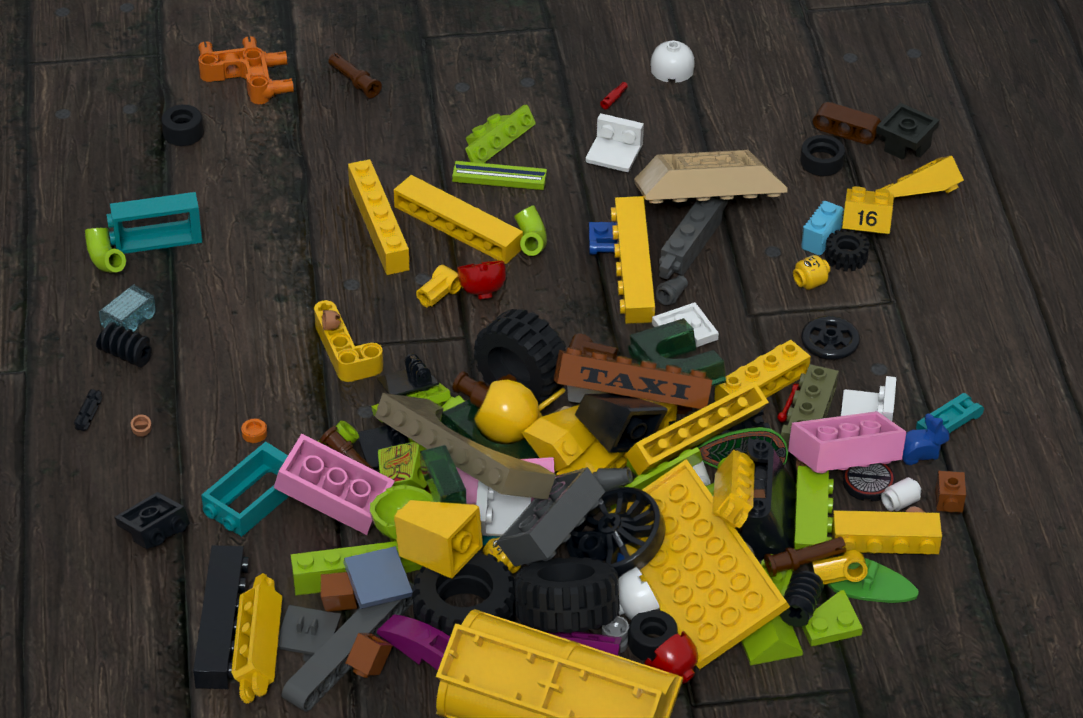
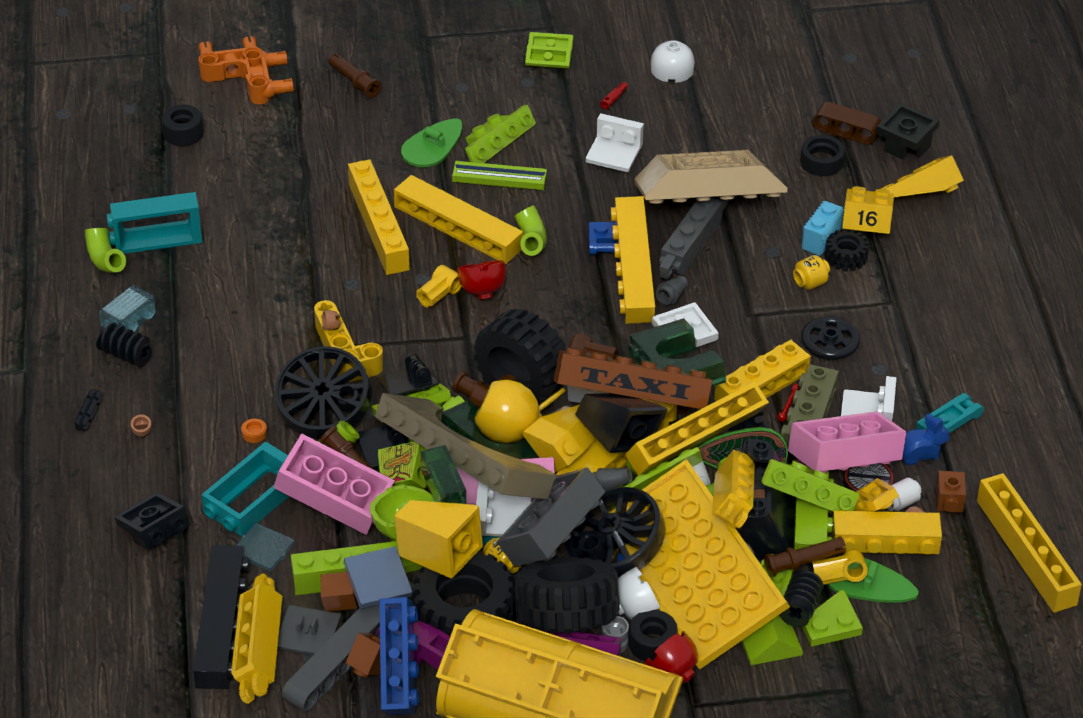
none -> clear light blue piece [237,523,295,572]
none -> black piece [275,346,372,439]
none -> blue brick [380,597,420,715]
none -> bright green shield [401,118,462,167]
none -> lime slope [525,32,573,68]
none -> lime bracket [761,459,860,512]
none -> yellow wing [853,478,899,511]
none -> yellow brick [977,473,1082,613]

